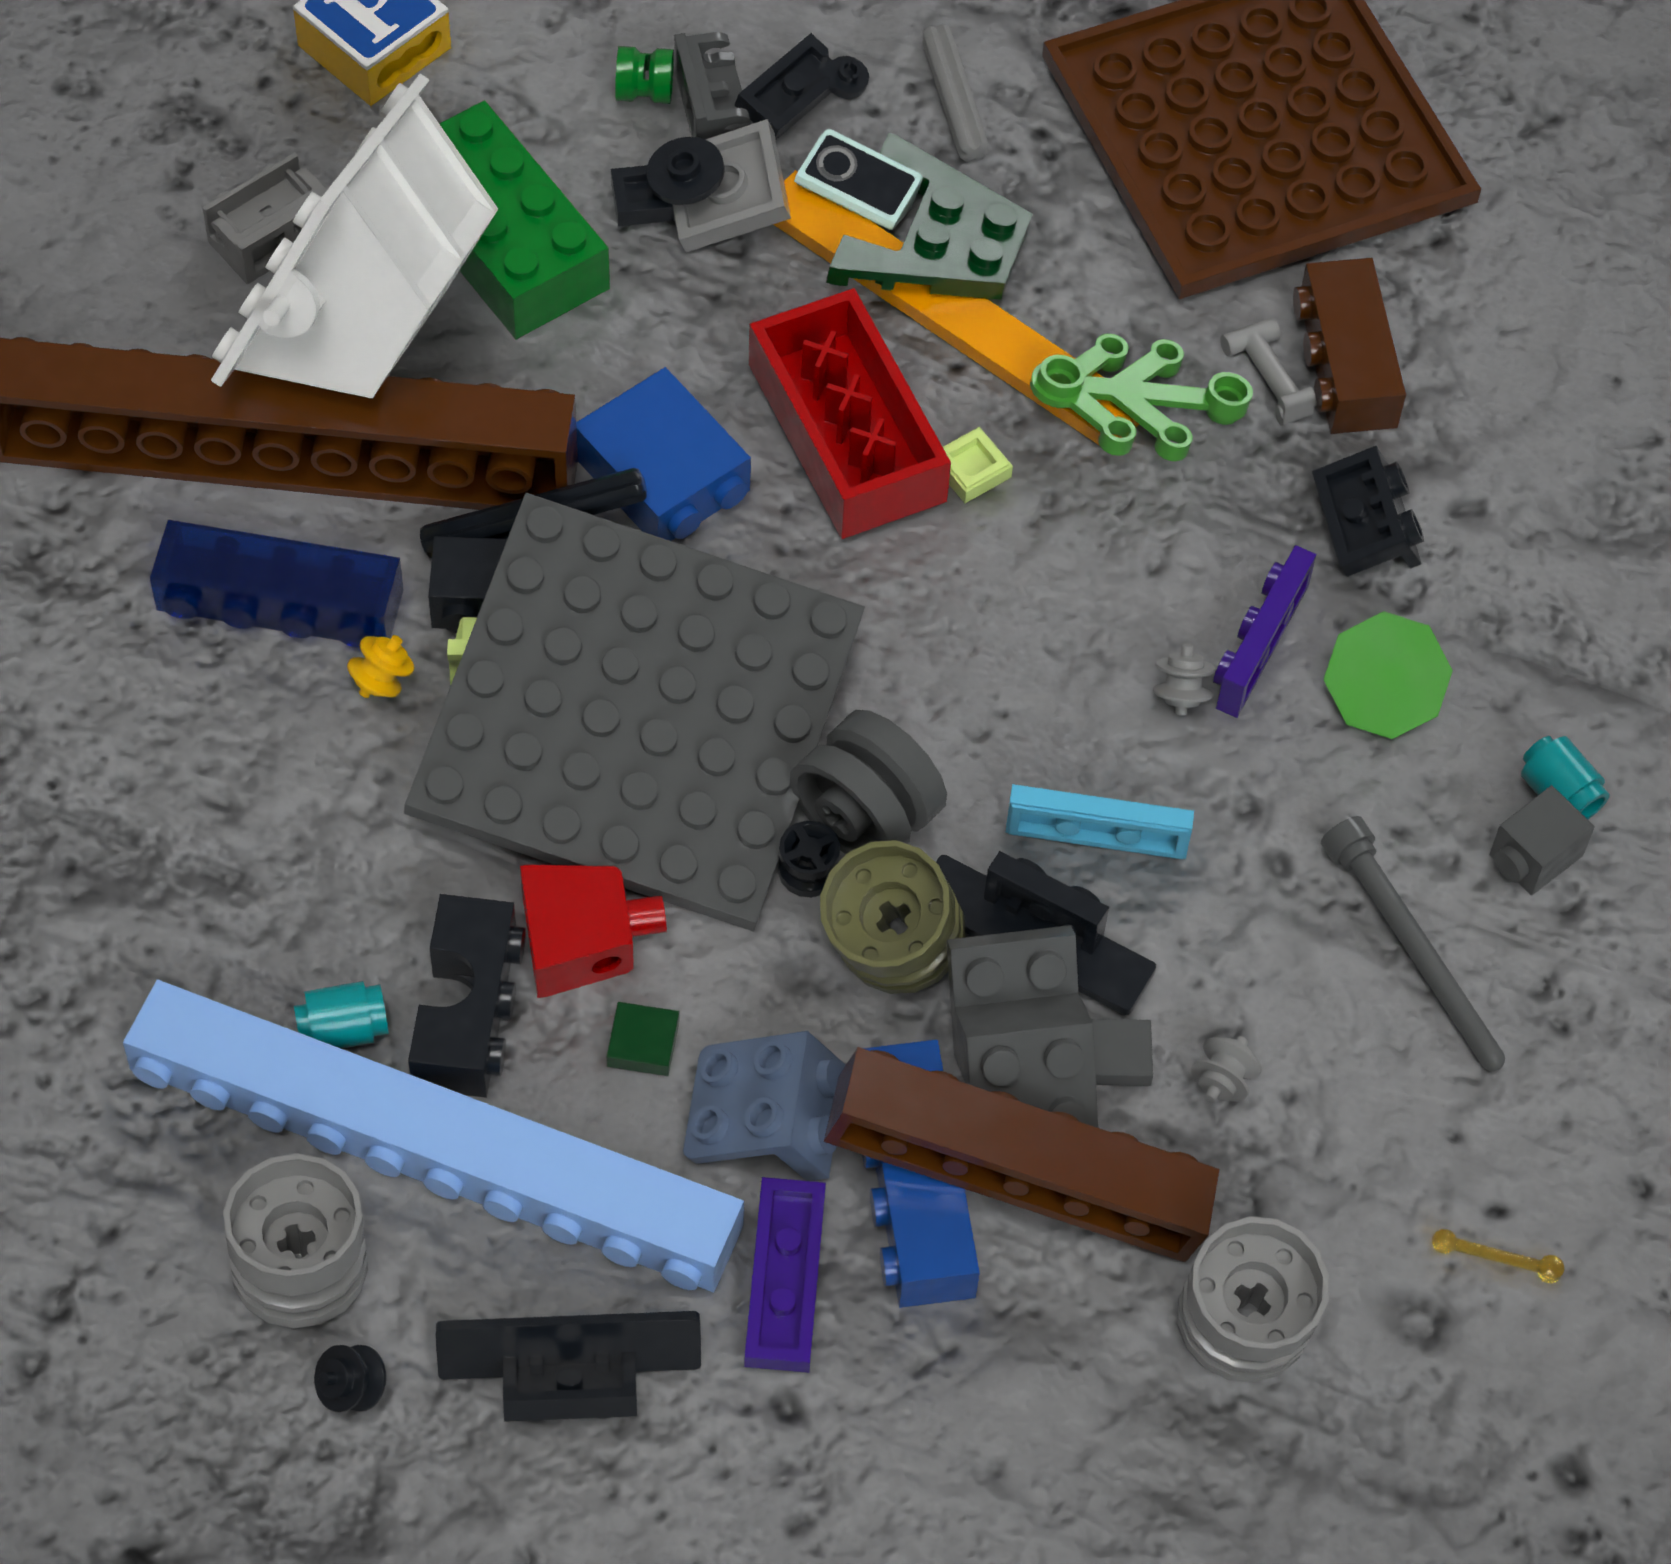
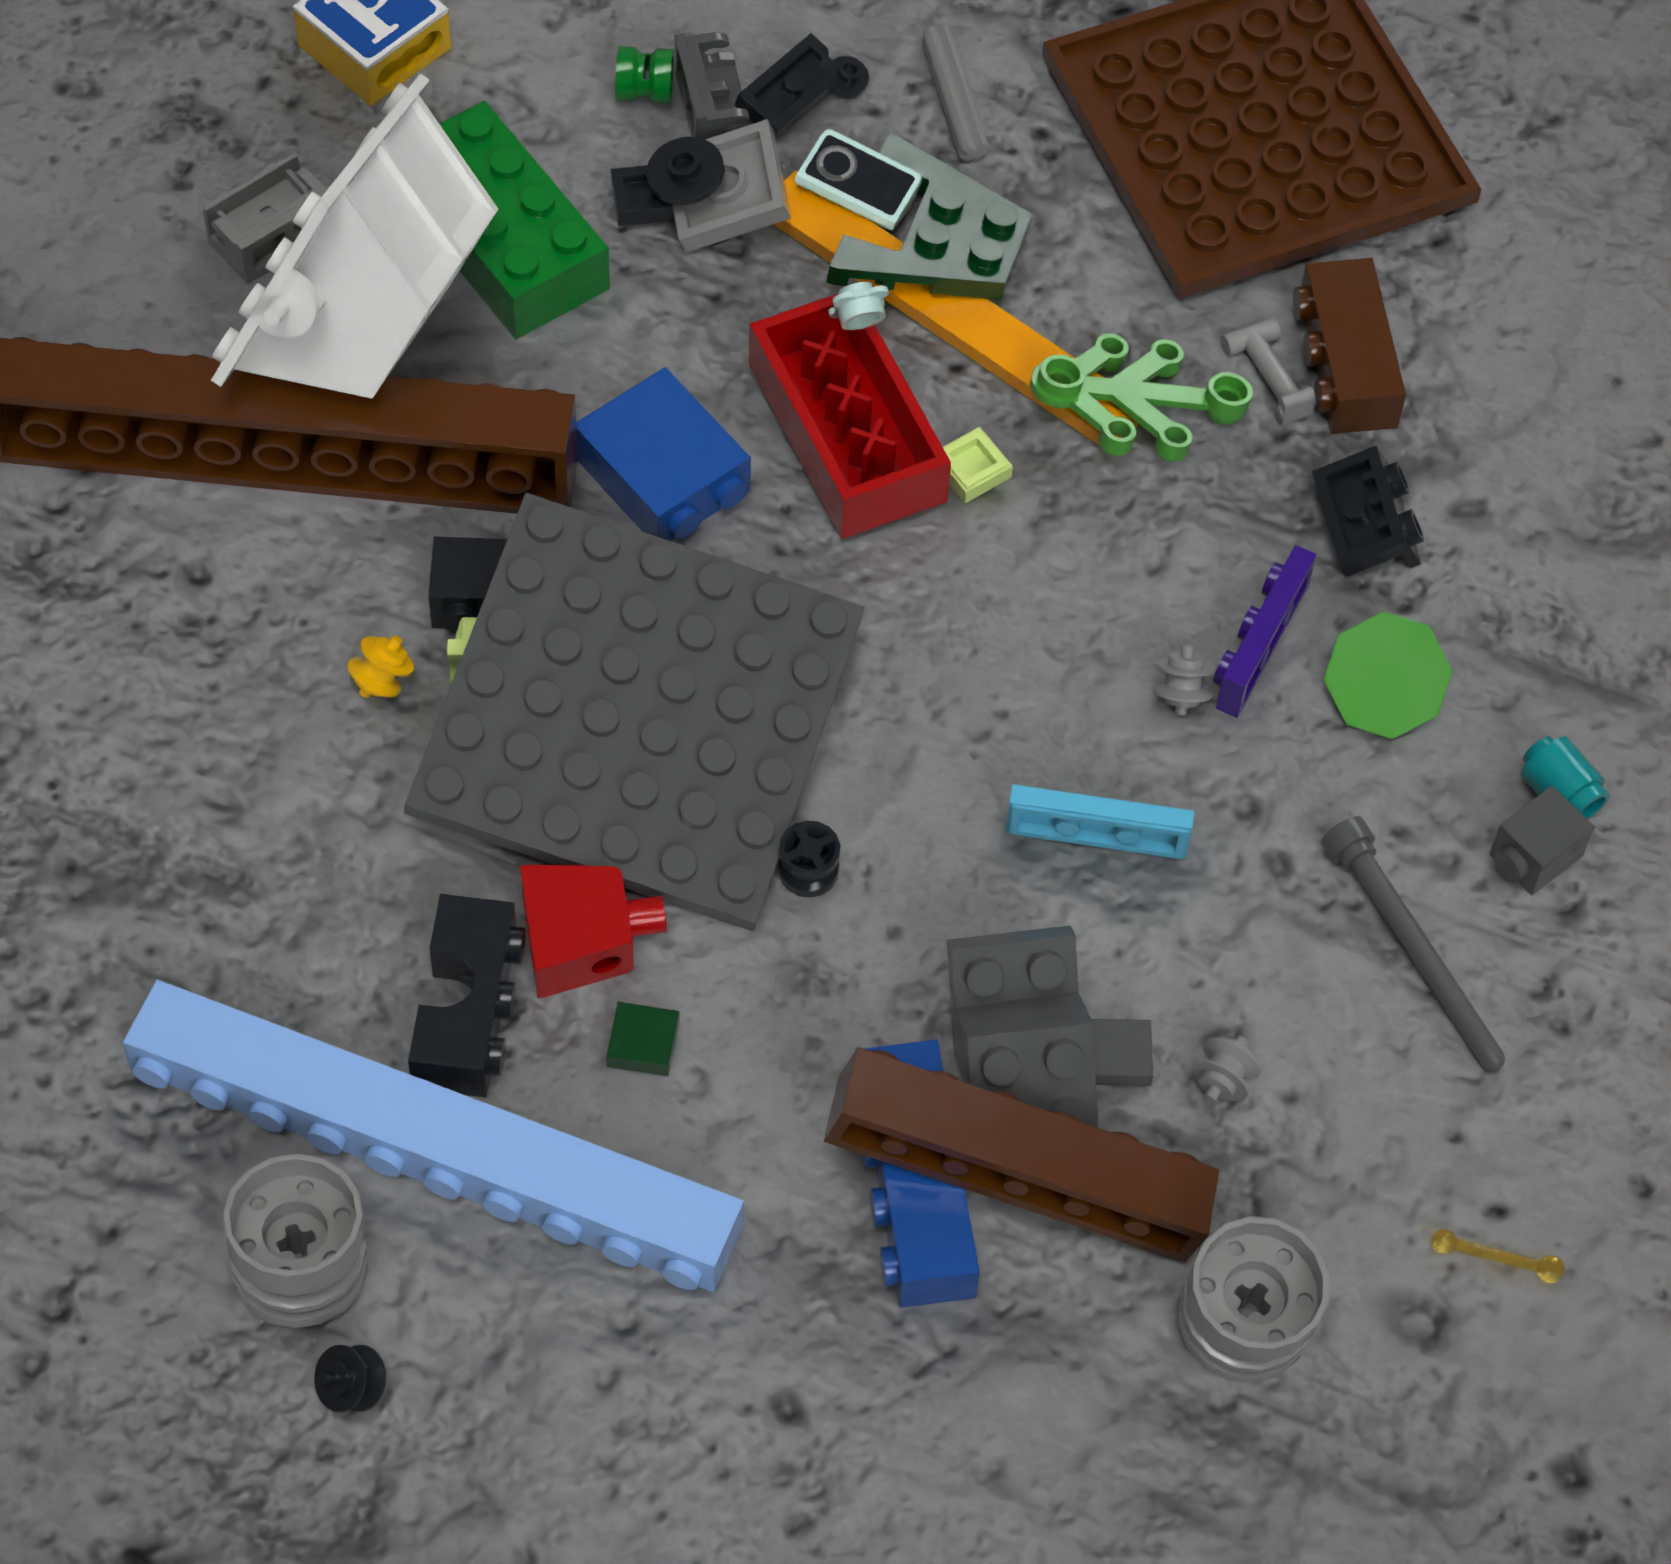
clear blue brick [150,520,404,648] -> none
teal brick [294,981,389,1049] -> none
black axle [420,468,647,558] -> none
black bracket [435,1311,701,1422] -> none
sand blue bracket [683,1031,846,1181] -> none
dark purple plate [744,1177,826,1373] -> none
dark grey wheel [790,710,947,854] -> none
olive wheel [820,840,965,994] -> none
black bracket [936,851,1156,1015] -> none
none -> light aqua plate [828,282,889,330]

